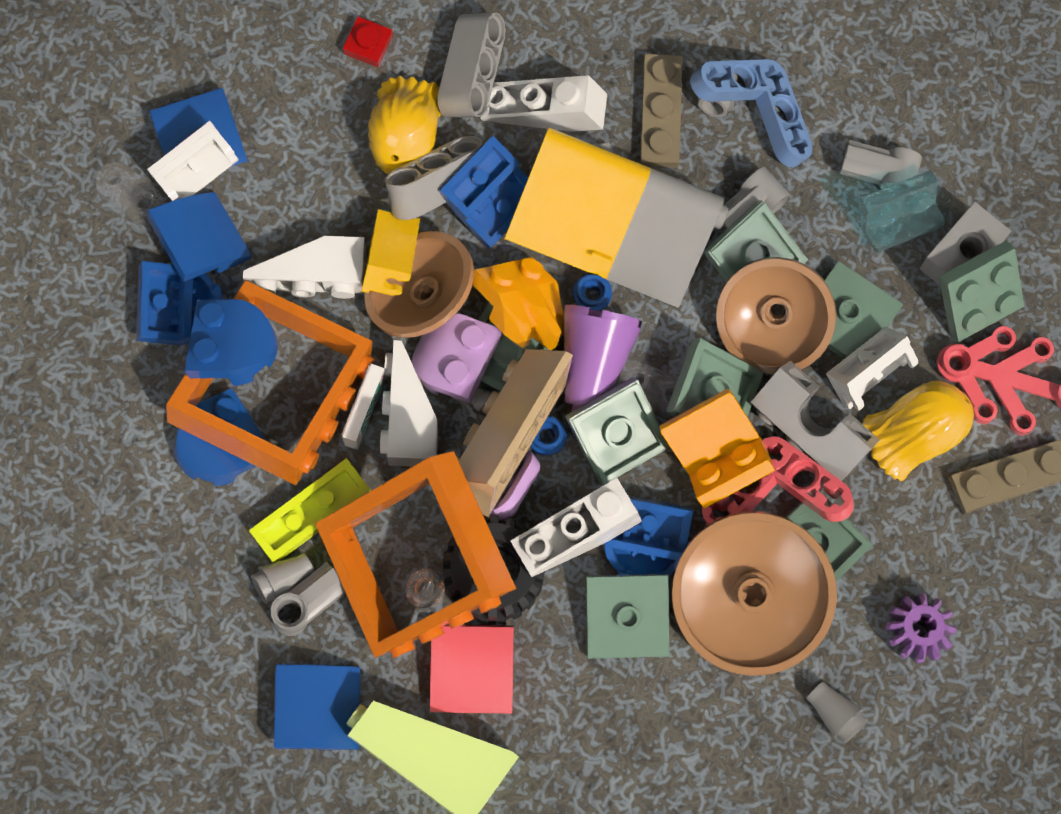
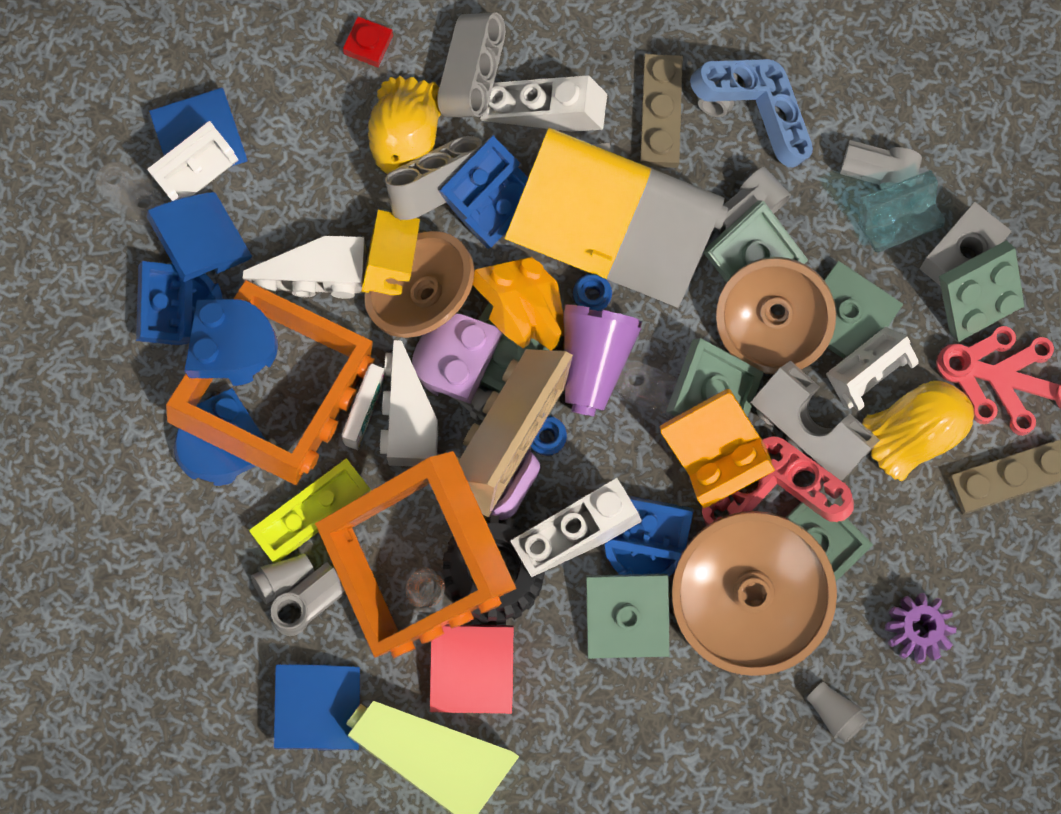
plate [565,377,670,486] -> none

